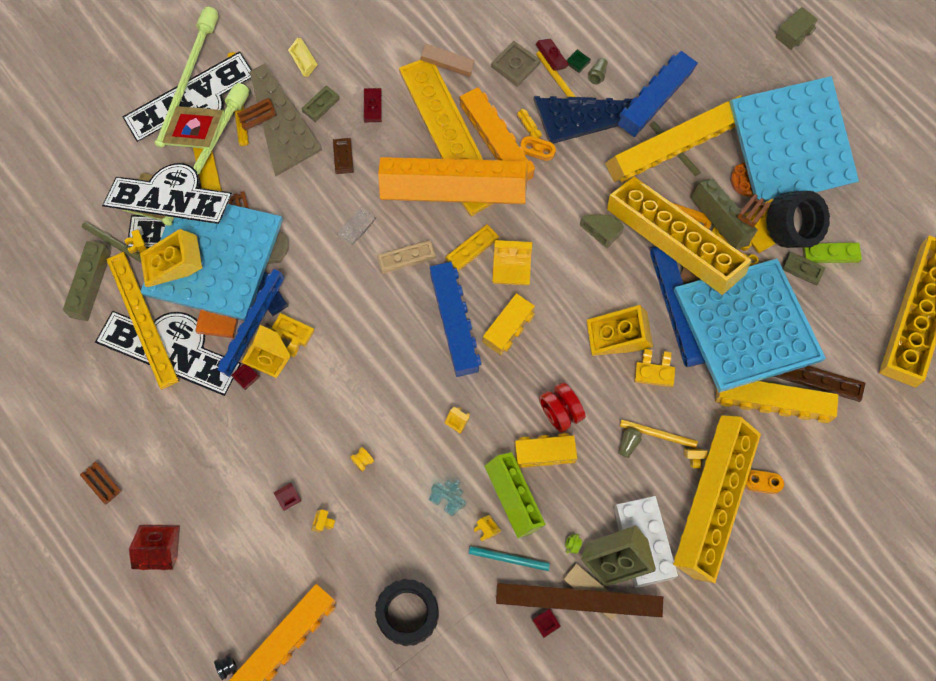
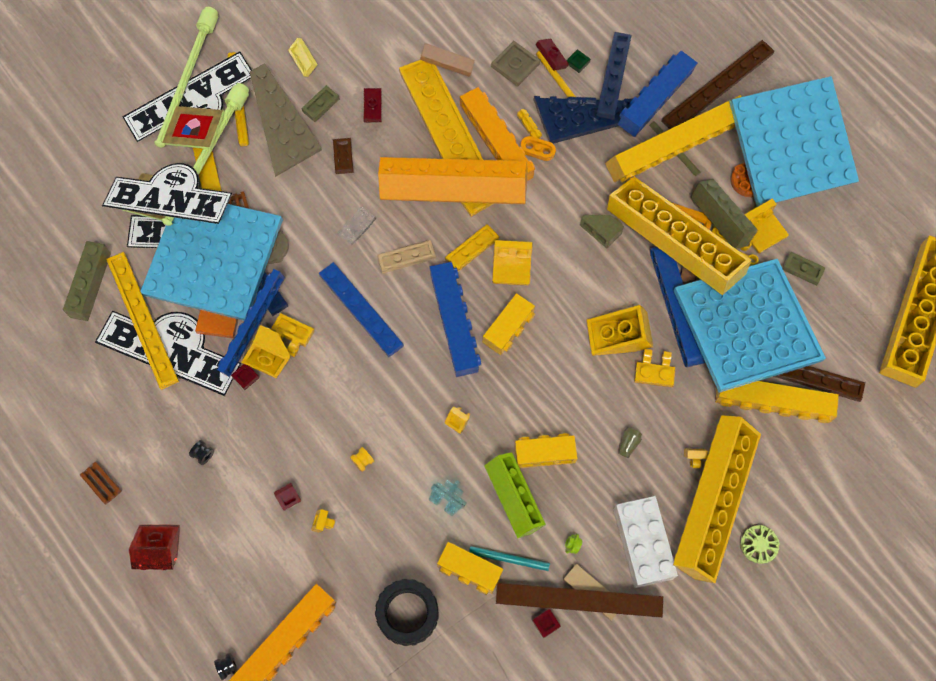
olive bar [82,221,141,263] -> none
yellow tile [124,229,147,254] -> none
yellow slope [140,229,202,287] -> none
dark orange tile [237,98,277,131] -> none
yellow tile [474,515,501,541] -> none
red wheel [539,382,586,433] -> none
olive slope [581,525,656,587] -> none
olive cone [588,58,608,84] -> none
yellow bar [619,419,698,449] -> none
dark orange tile [737,194,771,227] -> none
light orange plate [745,470,784,494] -> none
black tyre [766,191,830,248] -> none
olive brick [775,7,818,50] -> none
lime plate [802,243,862,263] -> none
none -> black wheel [189,440,214,465]
none -> blue plate [319,262,404,357]
none -> yellow brick [437,542,503,595]
none -> dark blue plate [596,32,632,120]
none -> reddish brown tile [661,40,775,129]
none -> yellowish green wheel [740,525,780,564]

